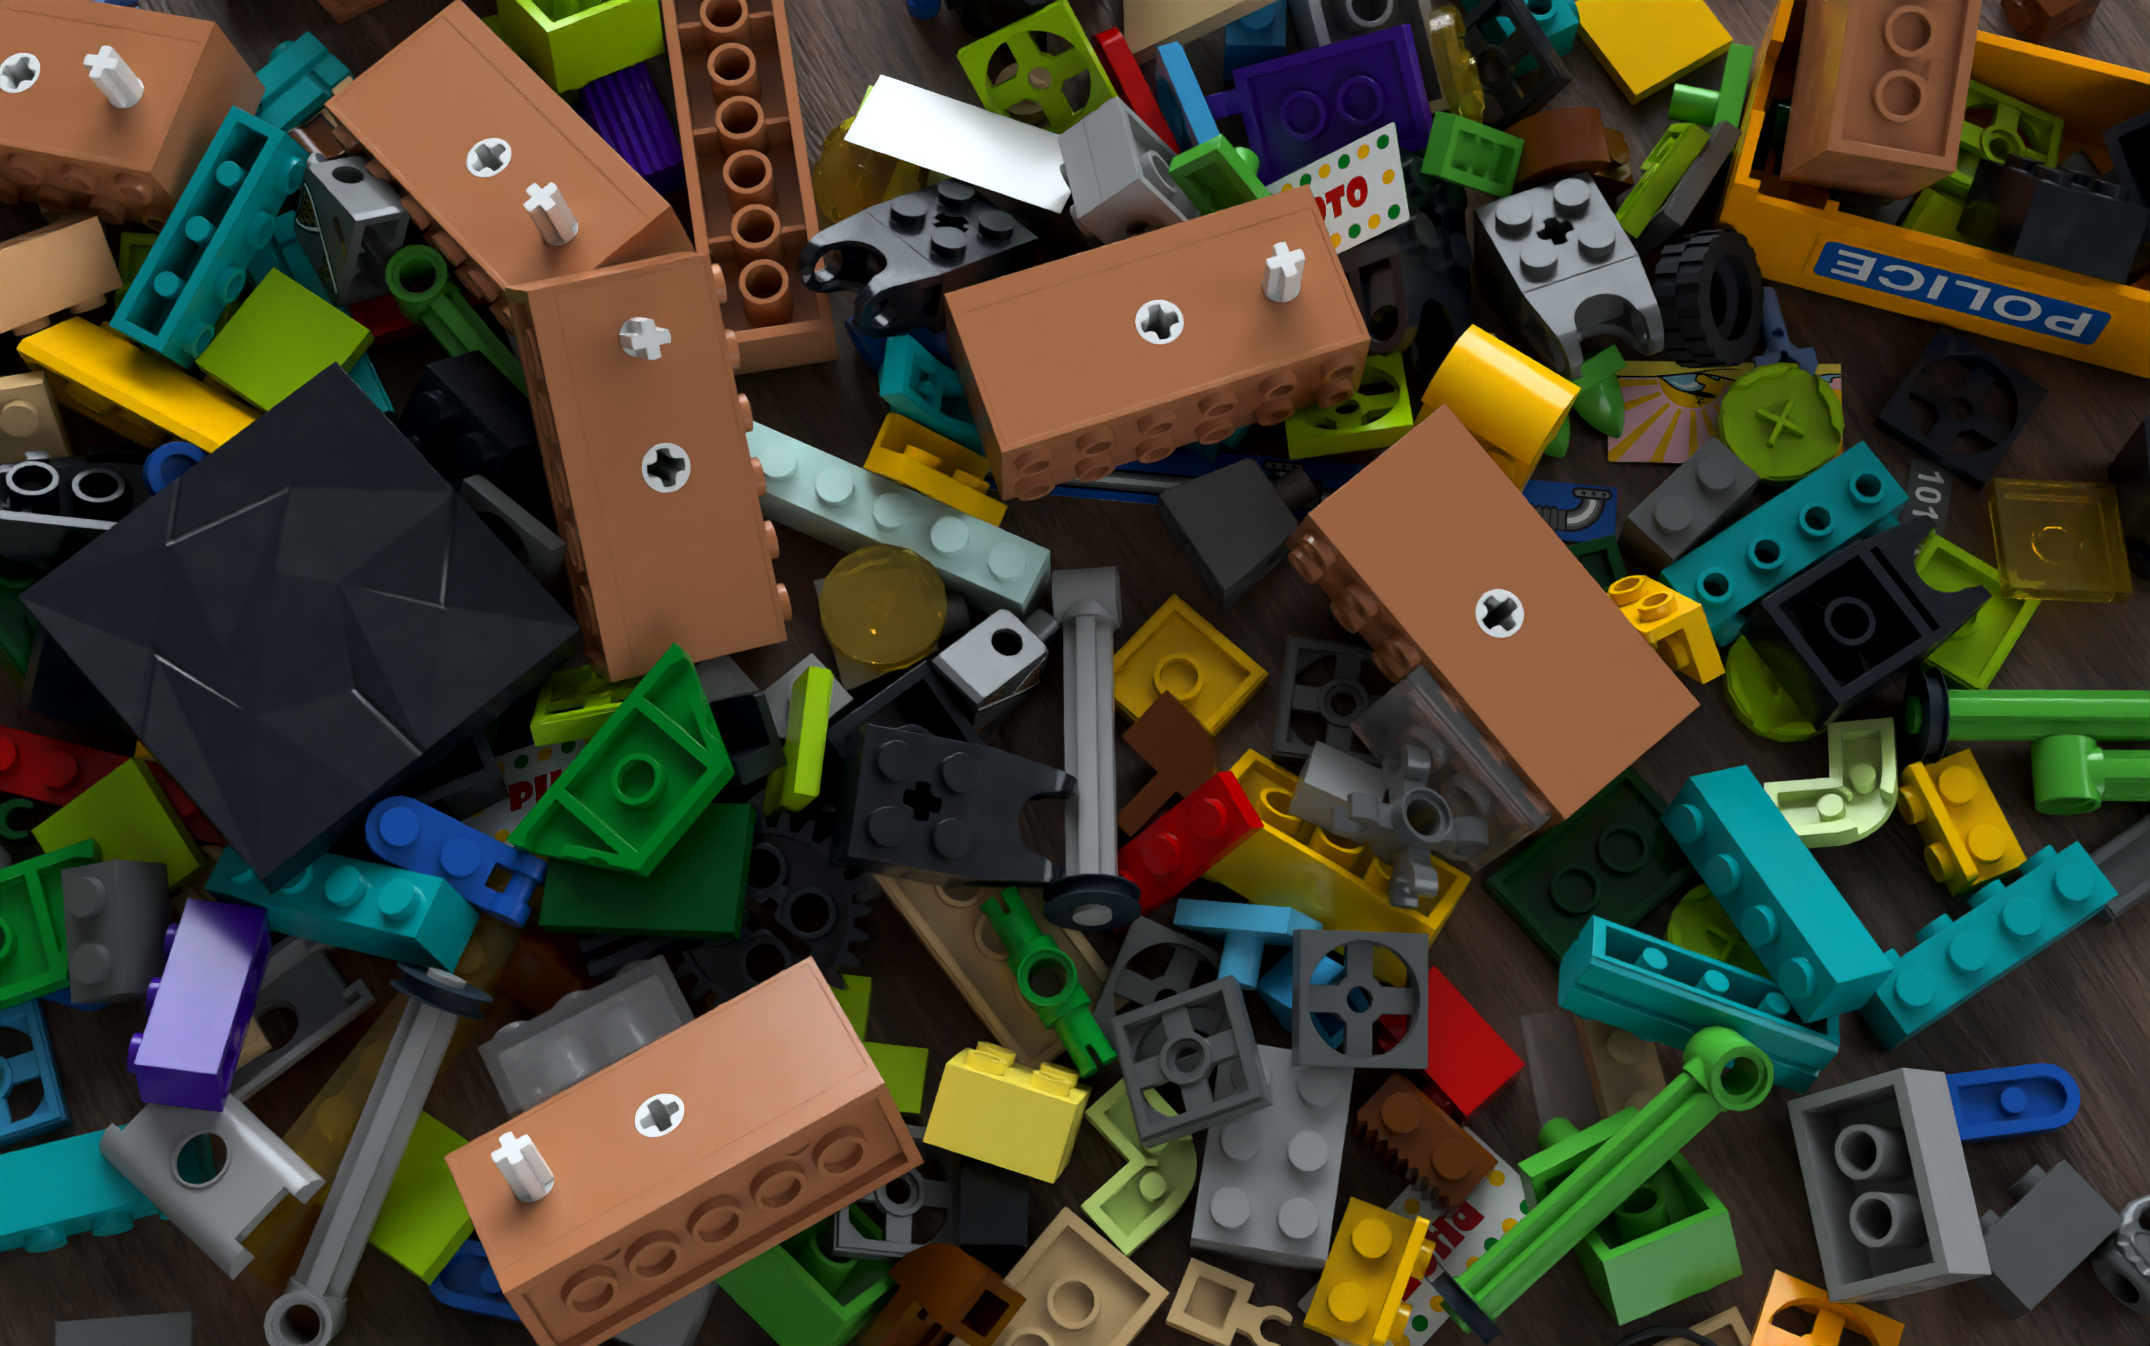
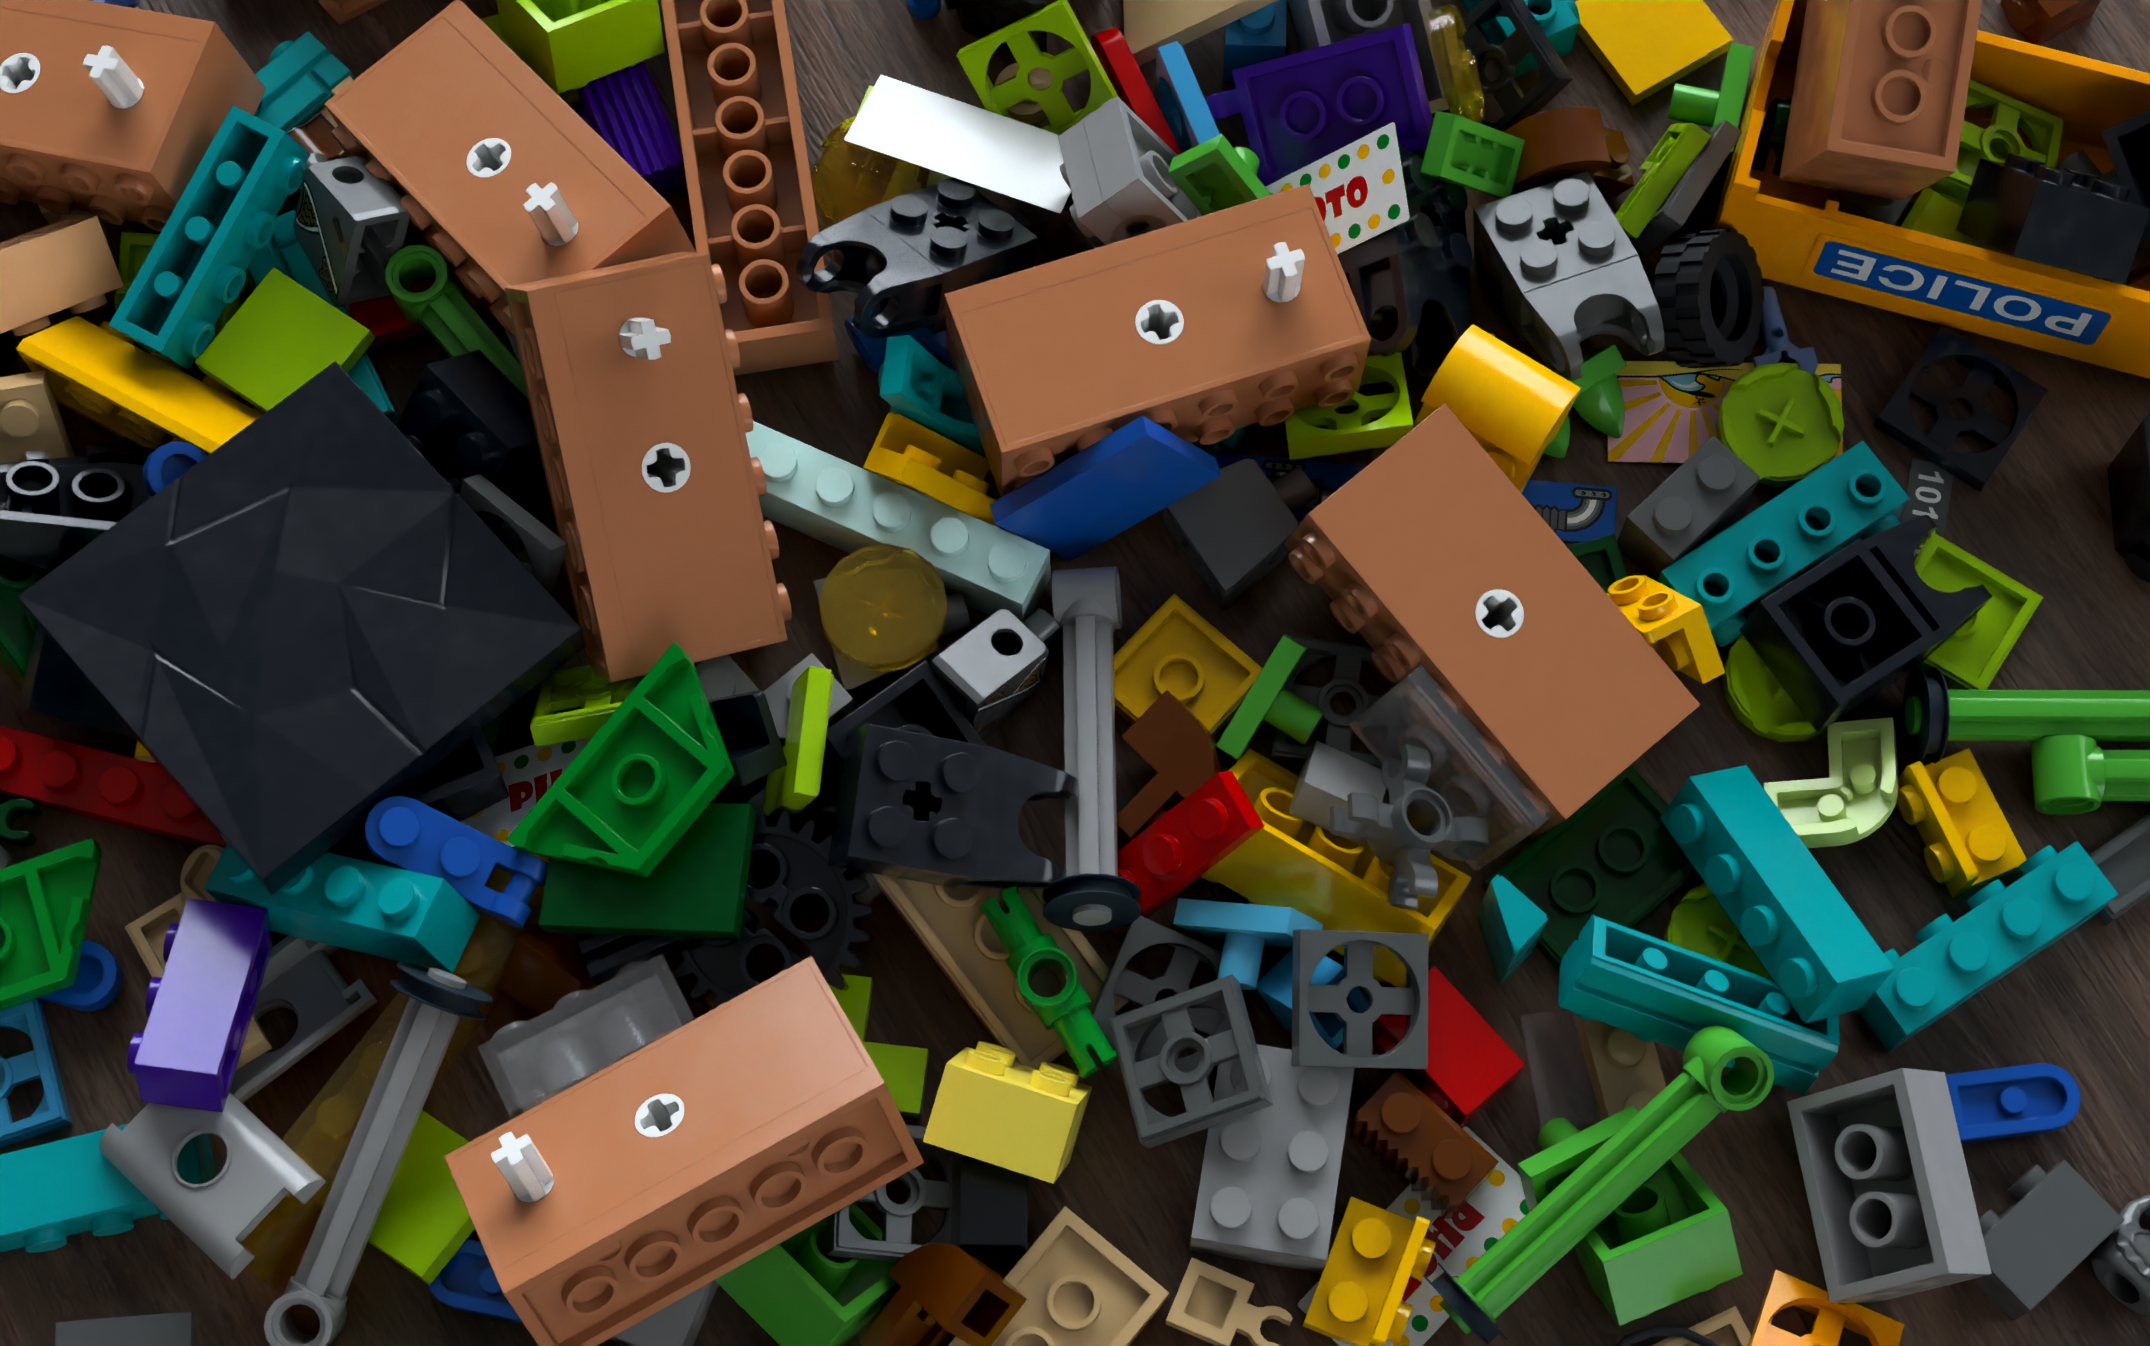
lime tile [31,757,210,894] -> none
dark grey brick [61,859,171,1004] -> none
yellowish green plate [1080,1078,1197,1258] -> none
clear yellow tile [1986,477,2133,604] -> none
none -> blue tile [990,416,1221,561]
none -> bright green tile [1216,635,1324,759]
none -> teal slope [1476,874,1548,985]

